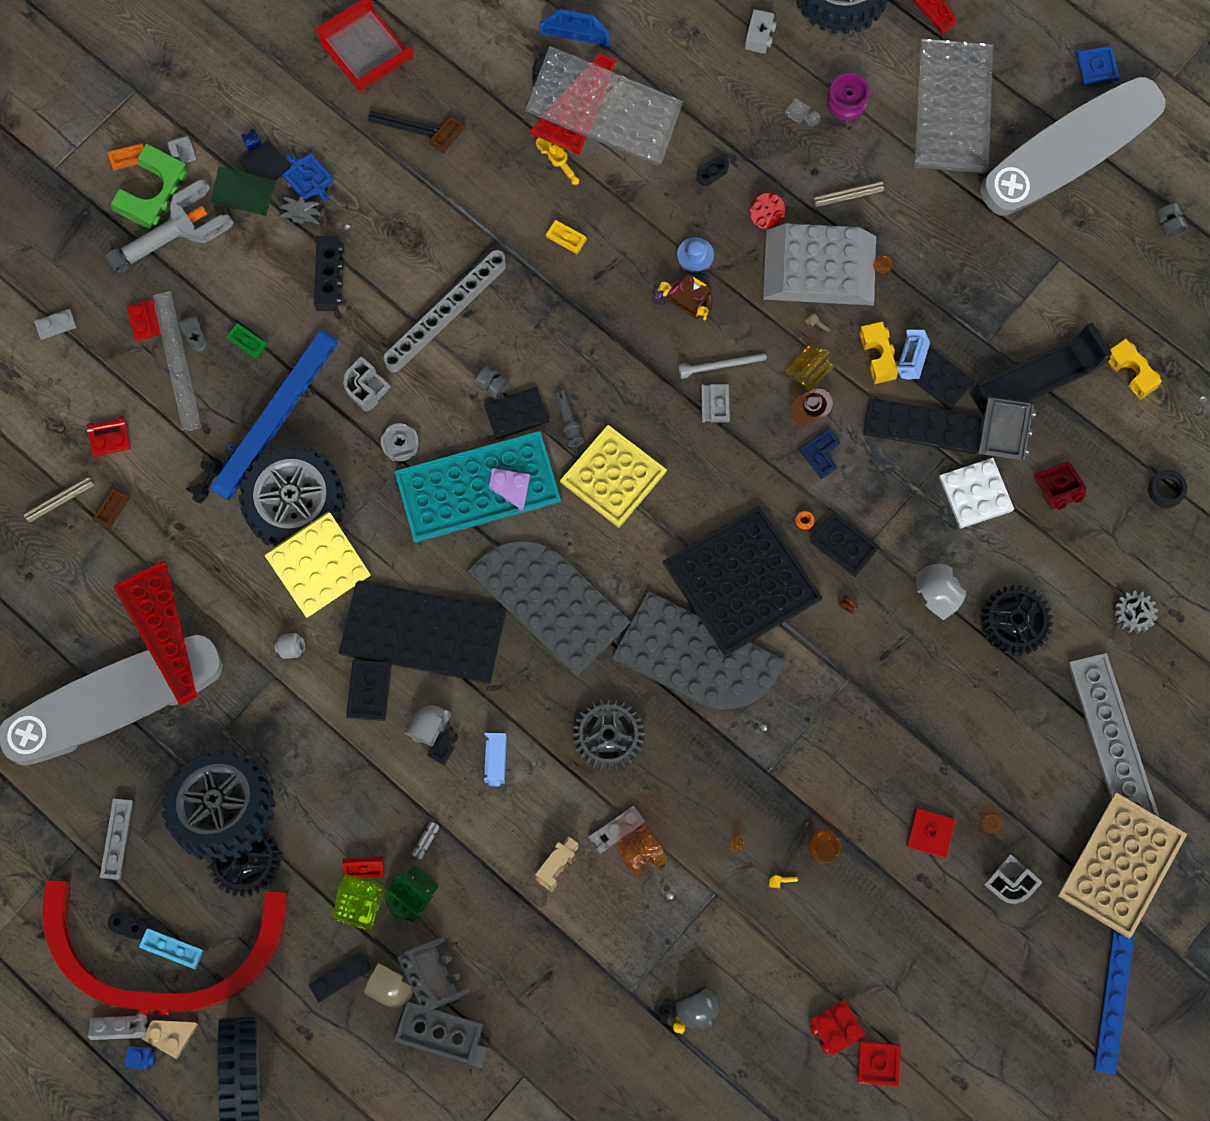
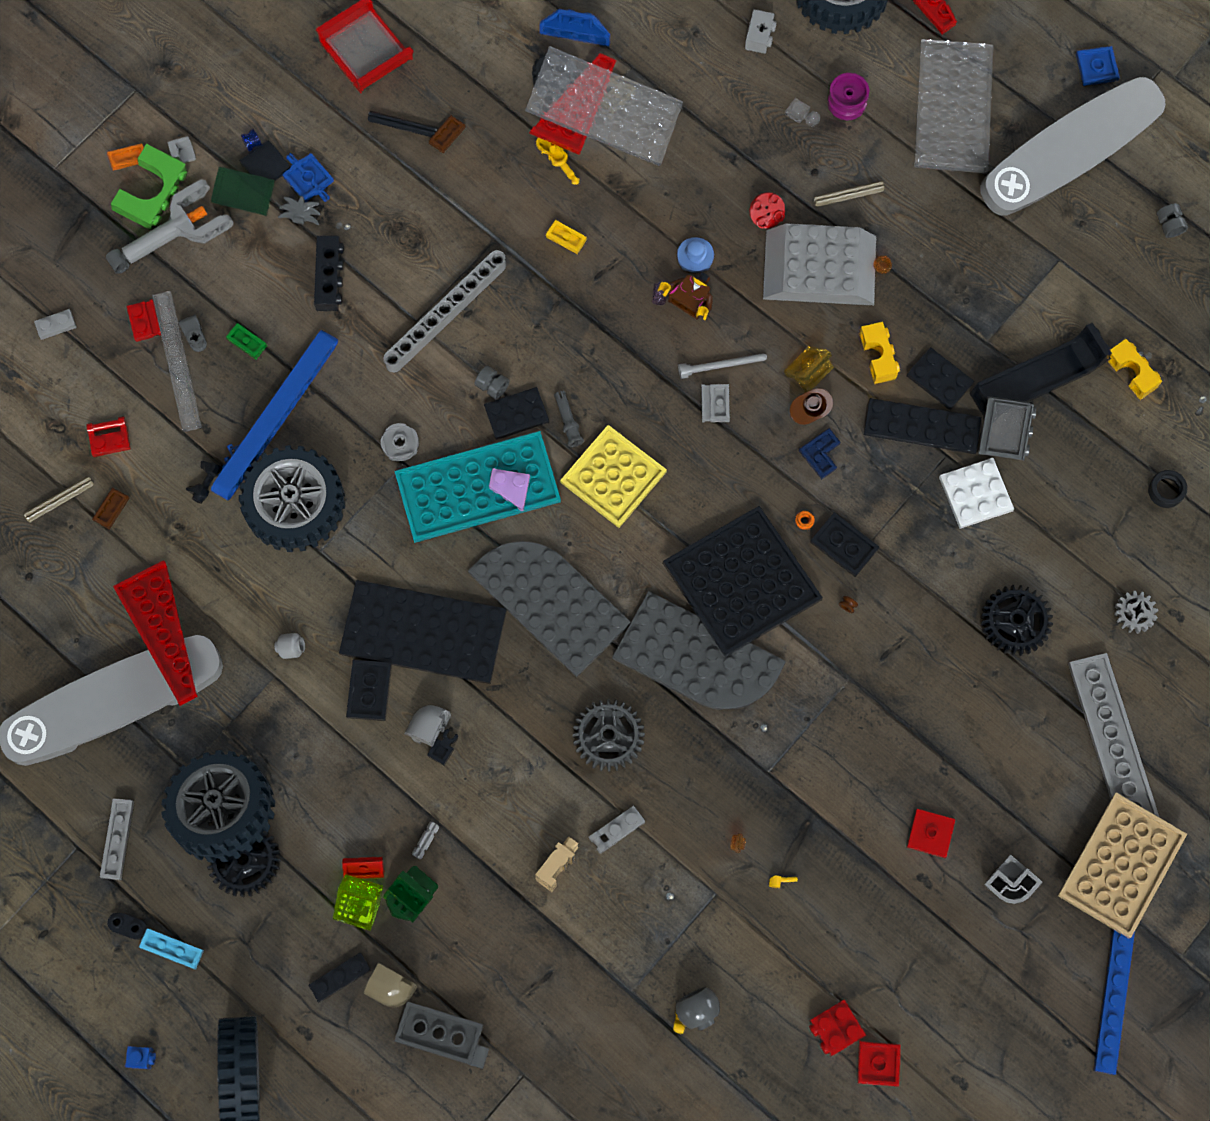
red arch [43,880,288,1015] -> none
light grey plate [88,1014,148,1040] -> none
tan wing [141,1020,198,1059] -> none
light yellow plate [264,511,371,618] -> none
light grey brick [343,356,391,411] -> none
dark grey window [398,937,470,1013] -> none
light blue window [484,733,507,787] -> none
clear orange wheel [617,825,668,879] -> none
black plate [654,999,677,1024] -> none
black plate [696,156,729,186] -> none
dark tan hand [805,314,831,333] -> none
clear orange hair [808,830,842,864] -> none
light blue window [896,330,930,380] -> none
light grey brick [916,564,966,620] -> none
clear orange plate [981,814,1002,834] -> none
dark red plate [1034,461,1087,510] -> none

